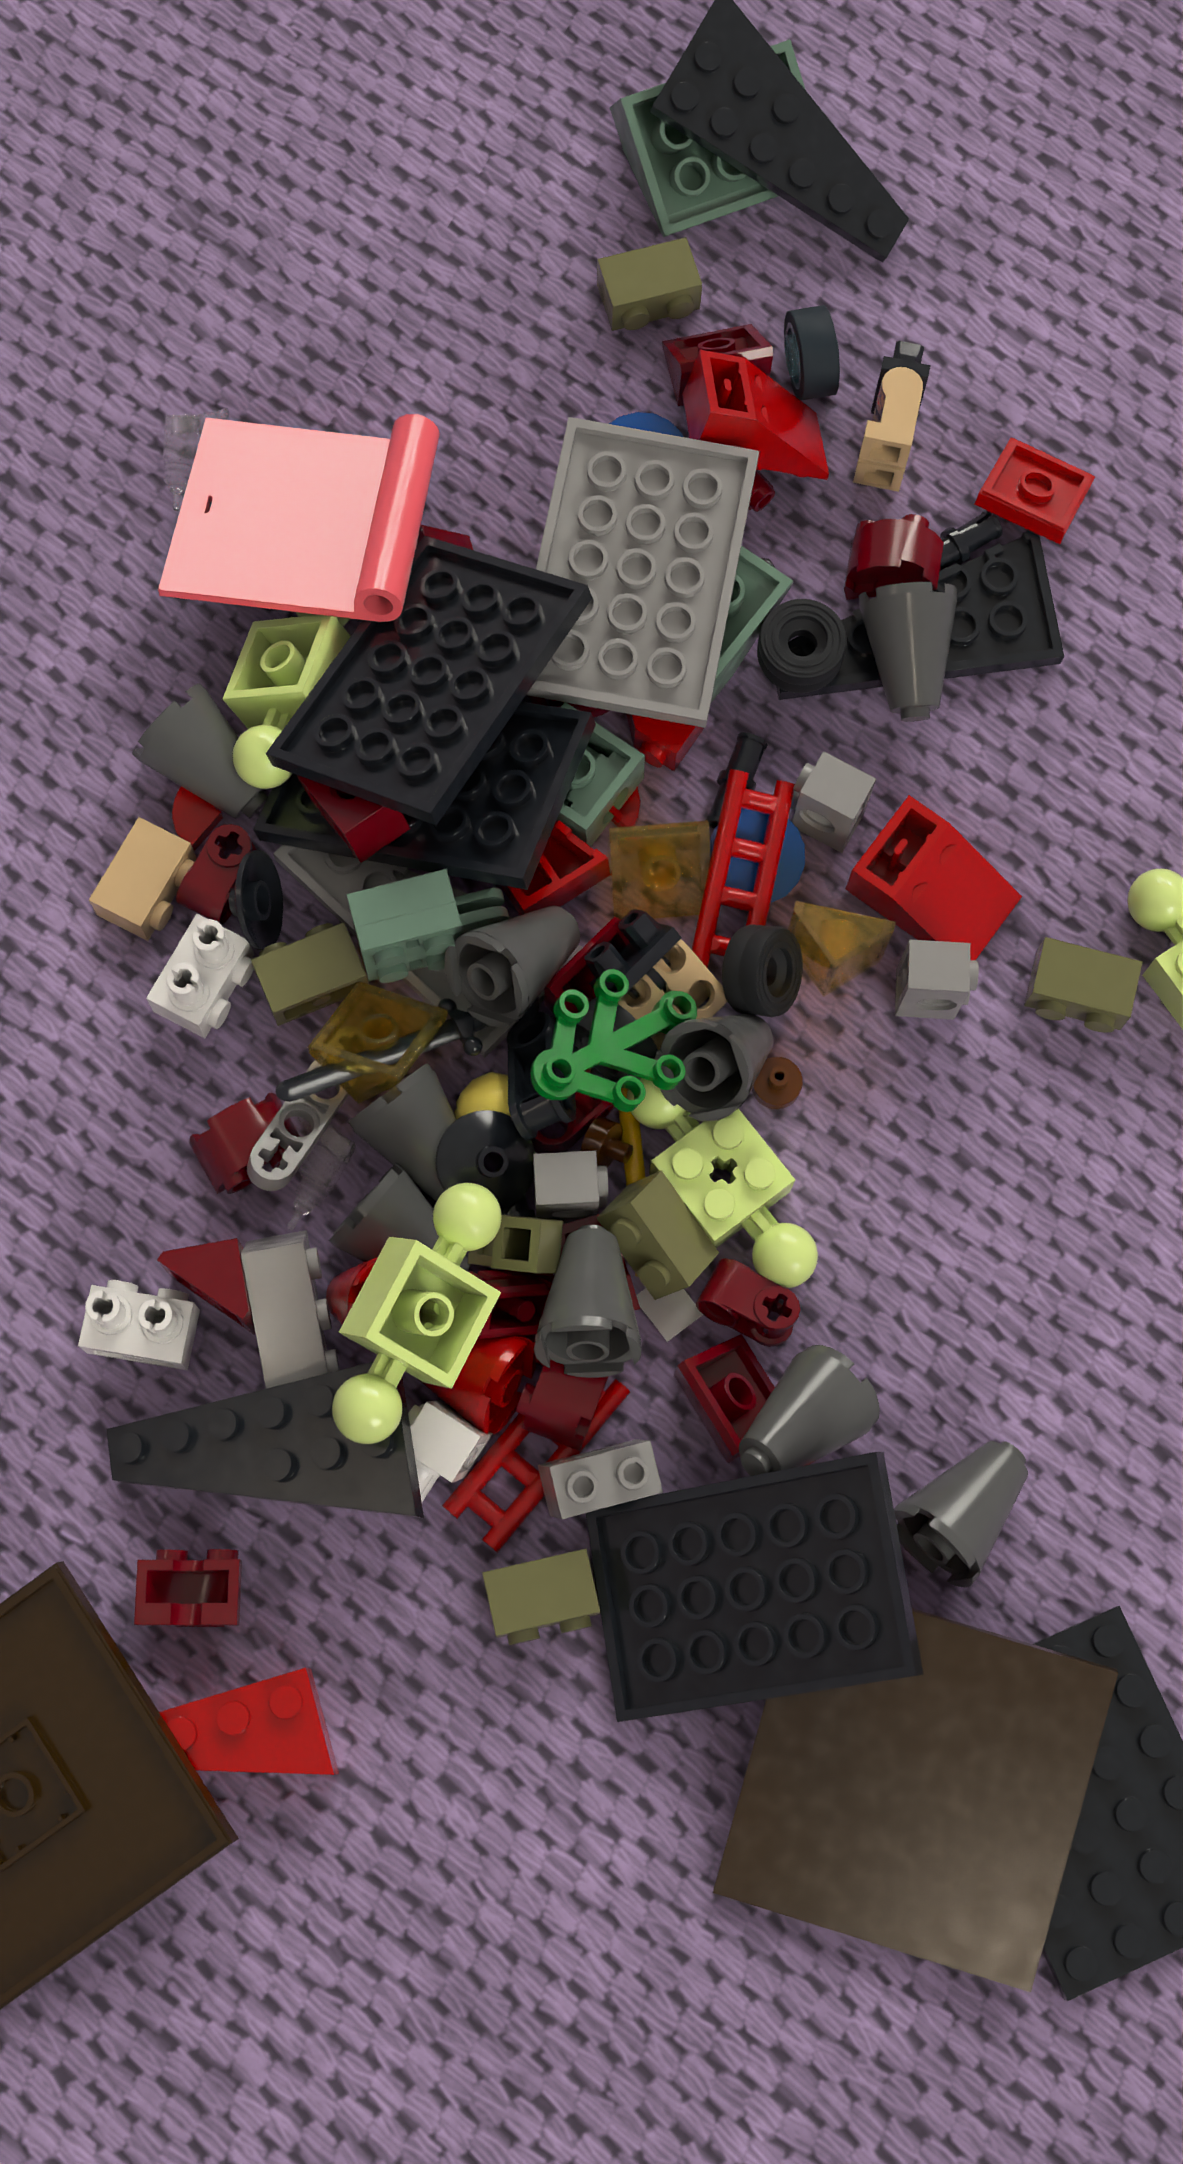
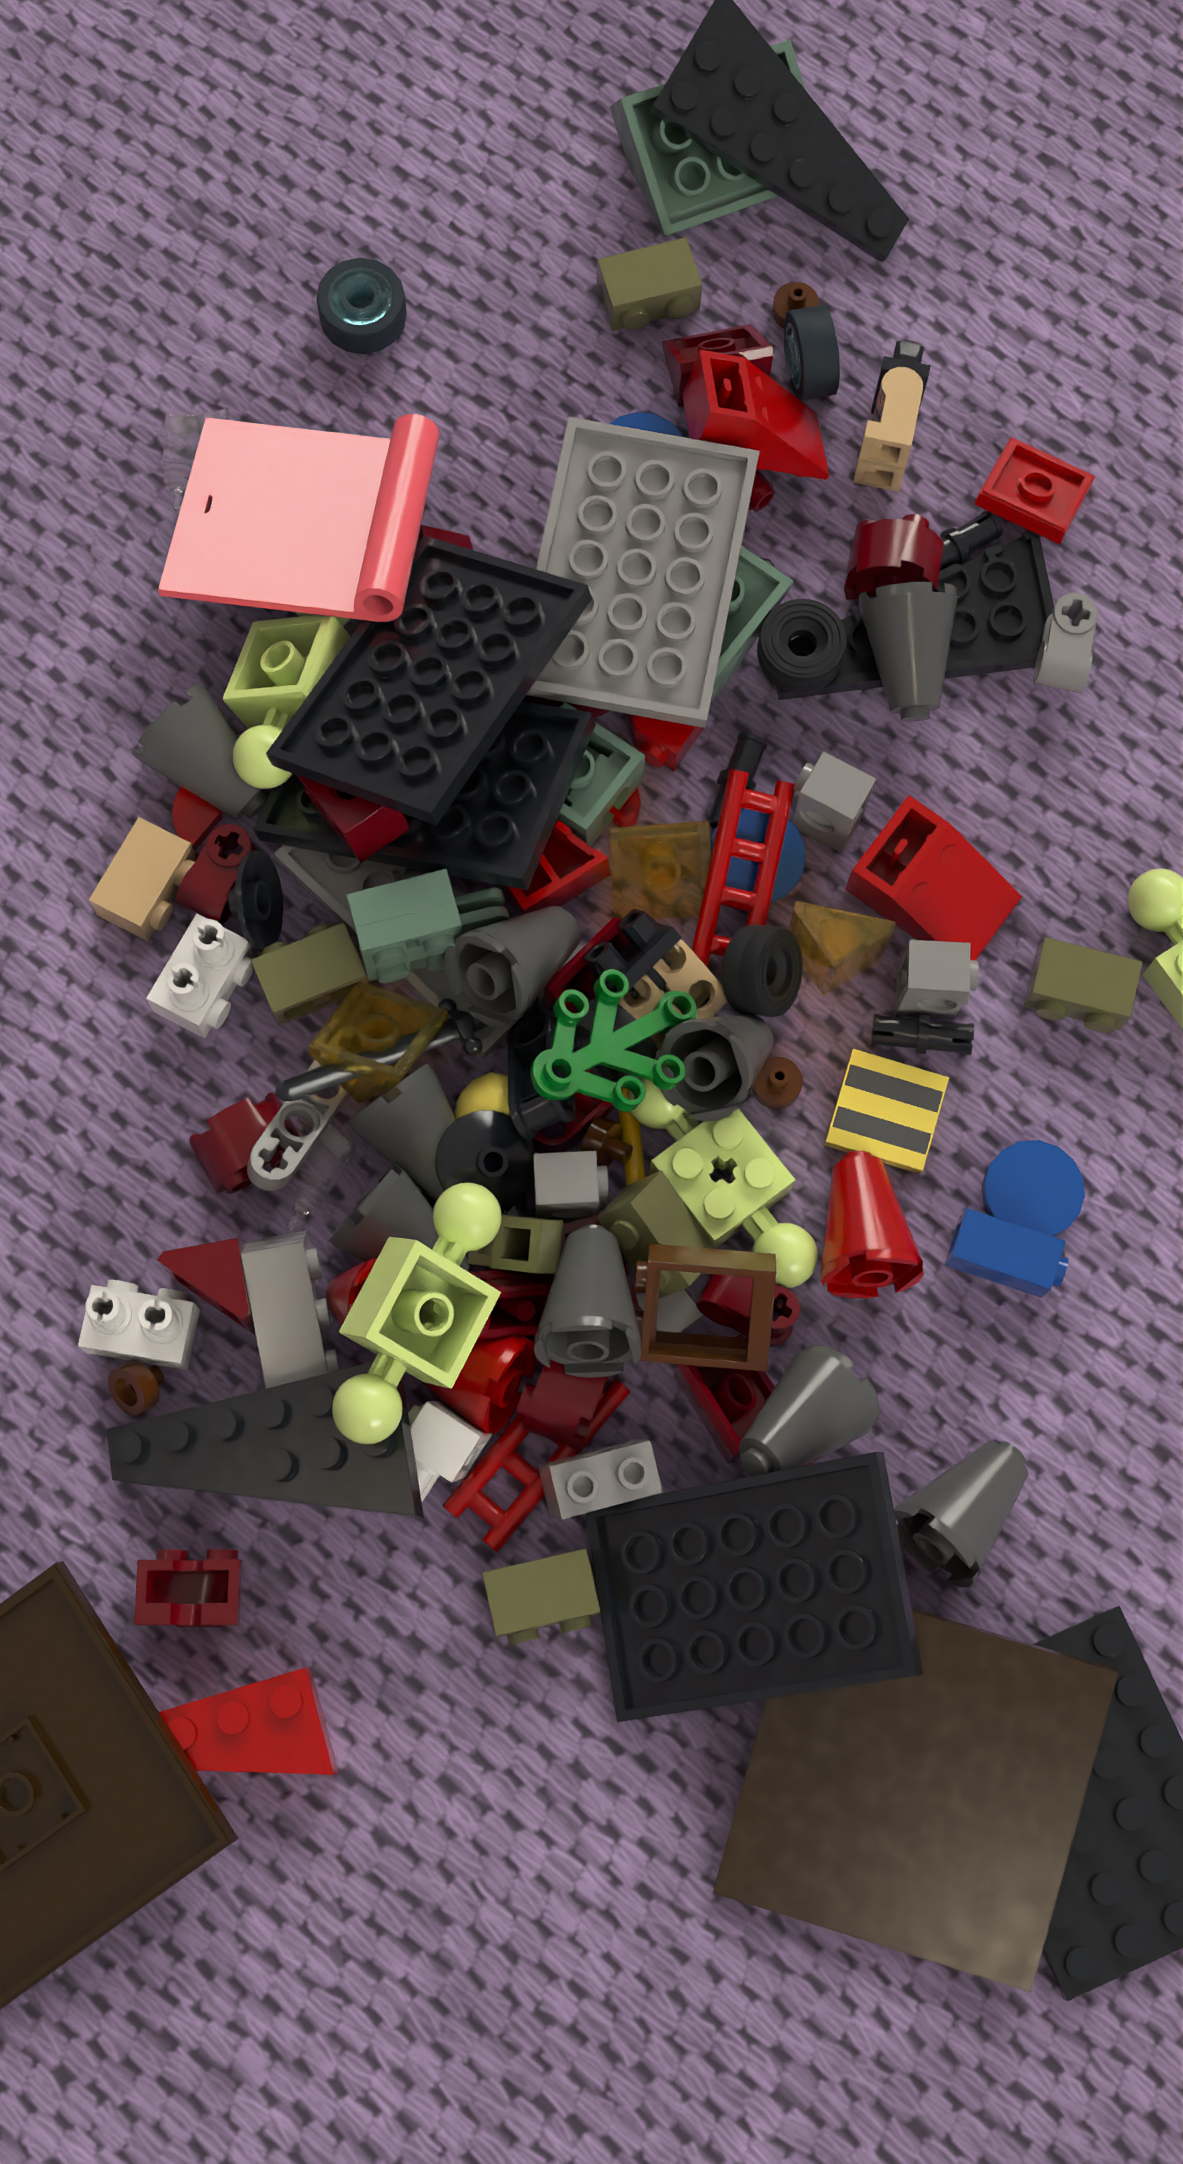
none -> reddish brown tile [108,1360,164,1416]
none -> wheel [316,257,407,354]
none -> reddish brown window [634,1244,776,1372]
none -> reddish brown tile [772,282,819,329]
none -> red cone [820,1151,924,1298]
none -> tile [824,1049,949,1175]
none -> black pin [871,1014,974,1055]
none -> blue brick [944,1208,1069,1298]
none -> blue tile [982,1140,1085,1237]
none -> light grey piece [1033,592,1097,693]

